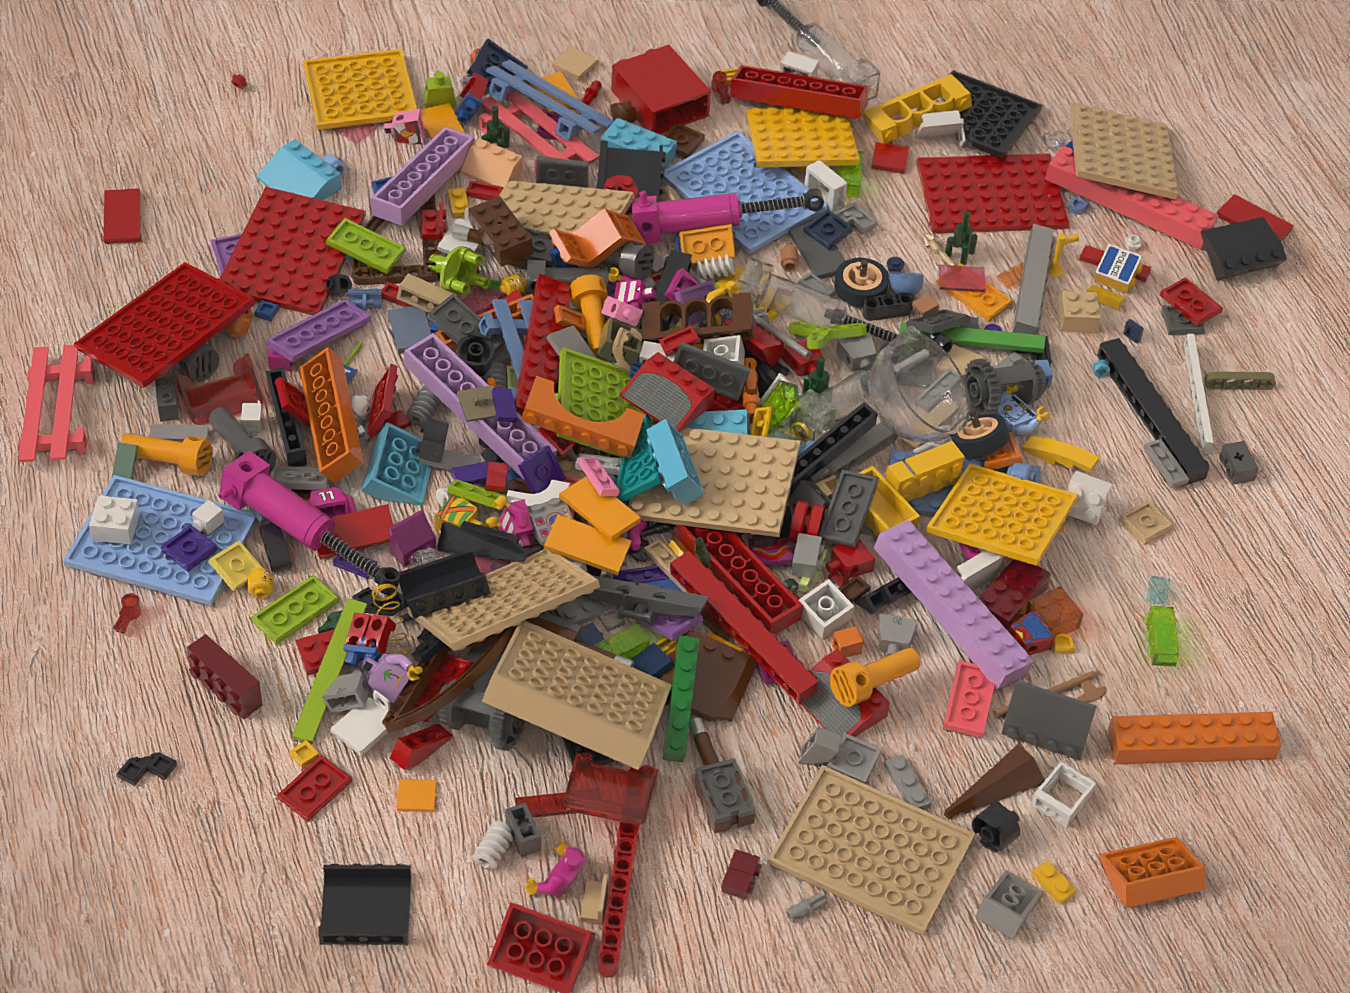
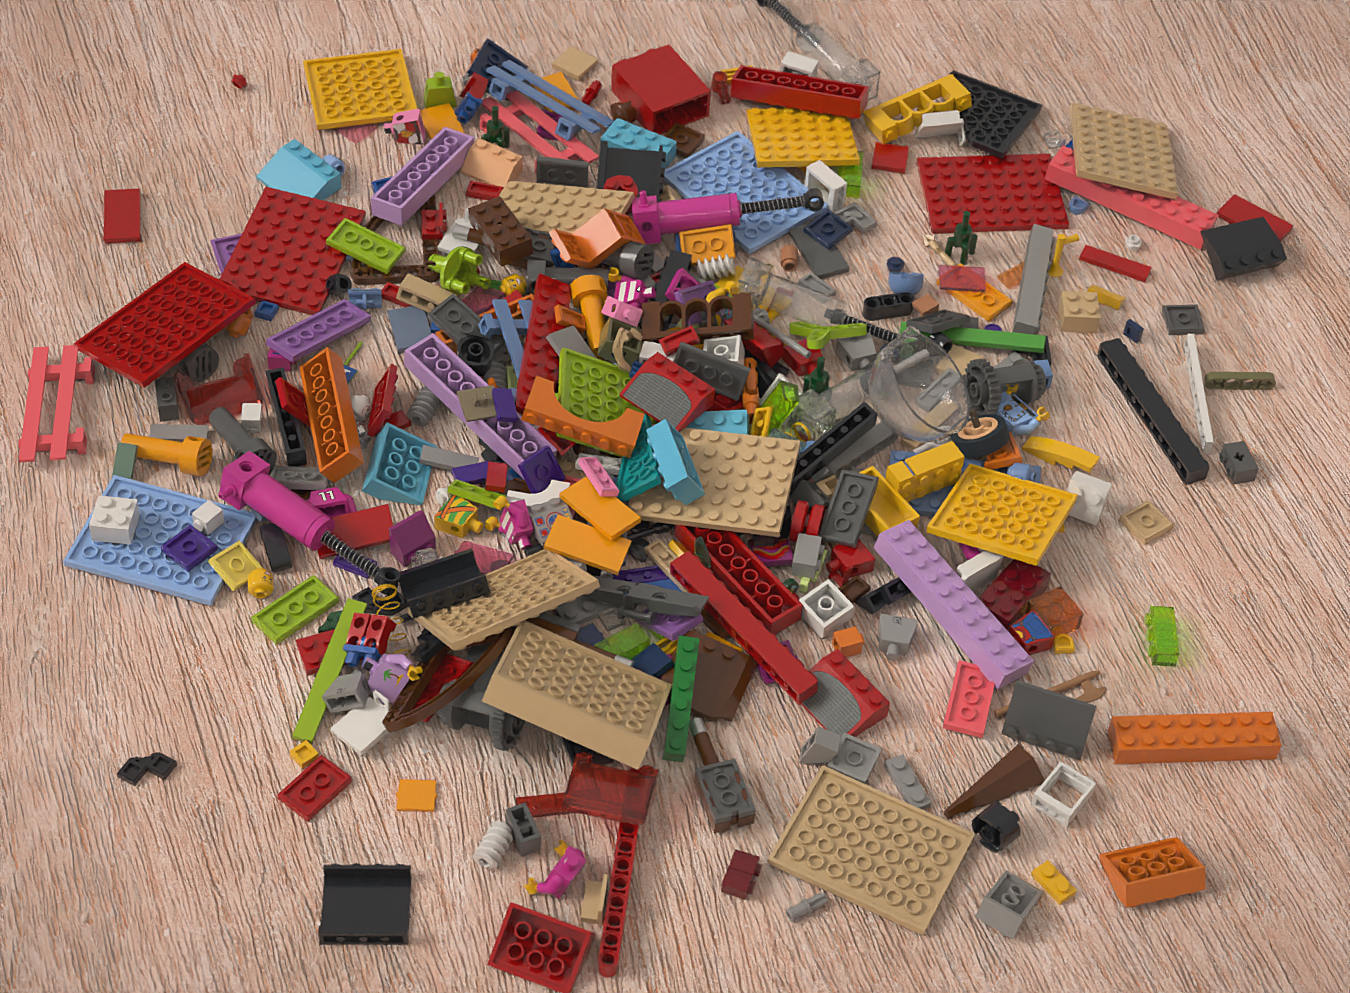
clear red pin [113,593,142,634] -> none
dark red brick [186,634,263,720] -> none
red slope [390,723,453,770] -> none
black brick [416,418,449,463] -> none
black wedge [437,521,531,562] -> none
yellow plate [447,187,469,218] -> none
dark pink arm [627,520,647,551] -> none
light orange piece [830,648,920,707] -> none
wheel [834,257,889,307] -> none
medium azure bush [1092,360,1110,377] -> none
piece [1094,244,1143,293] -> none
light grey plate [1143,439,1189,489] -> none
clear light blue bracket [1146,575,1170,604] -> none
red tile [1160,277,1223,326] -> none

